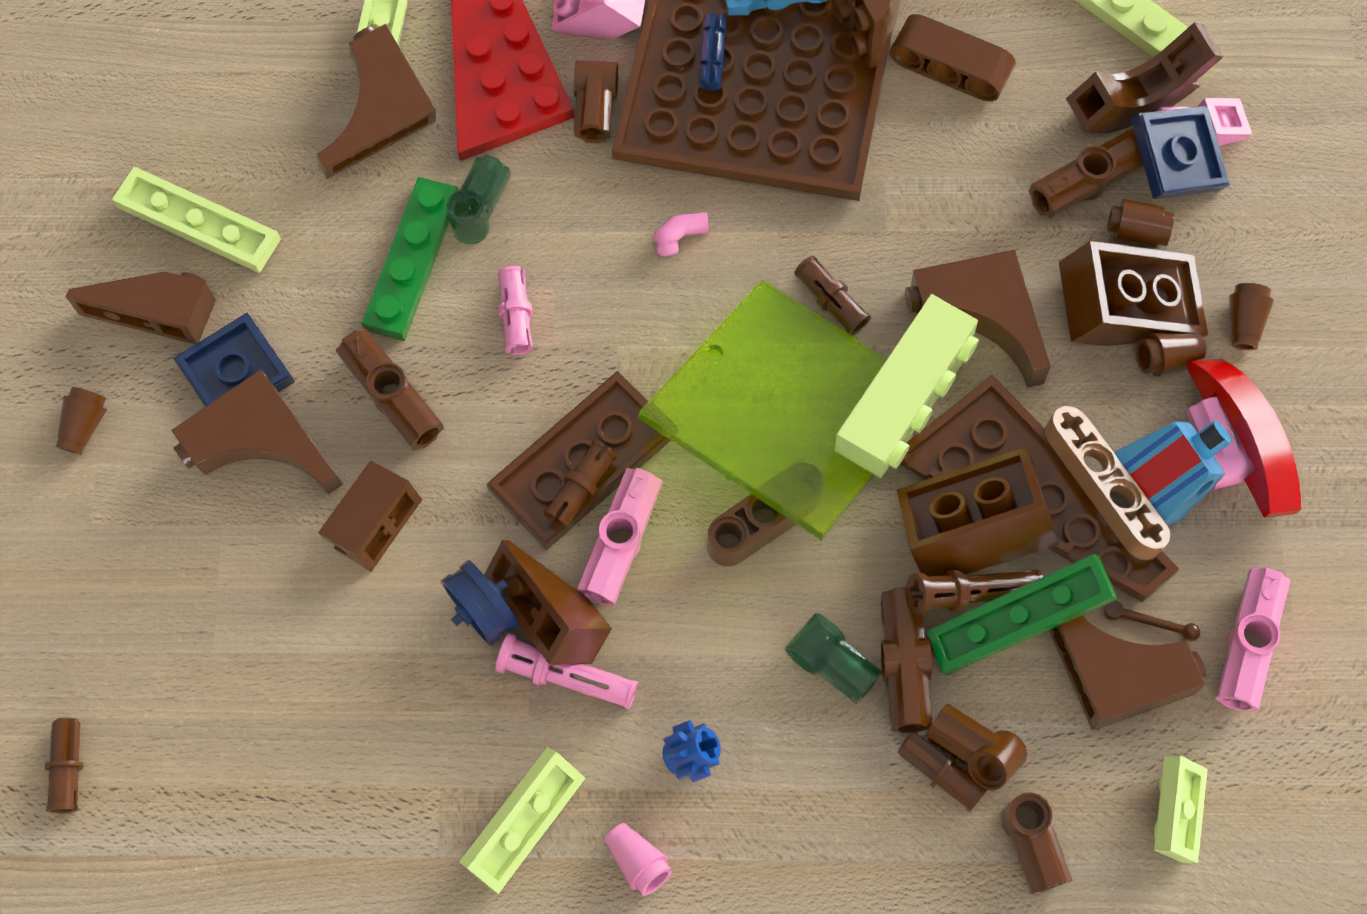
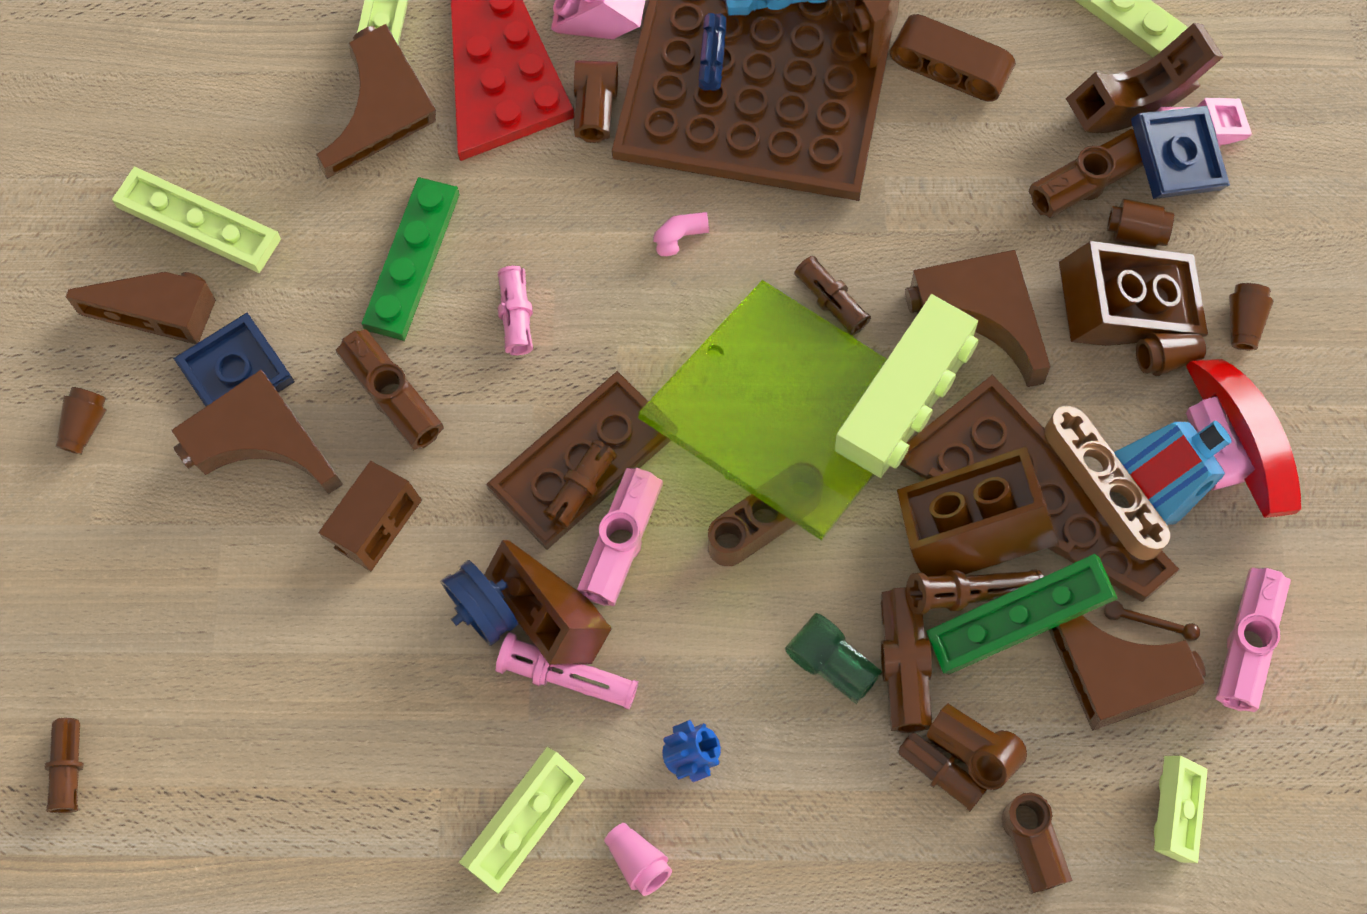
clear green piece [447,154,511,244] -> none

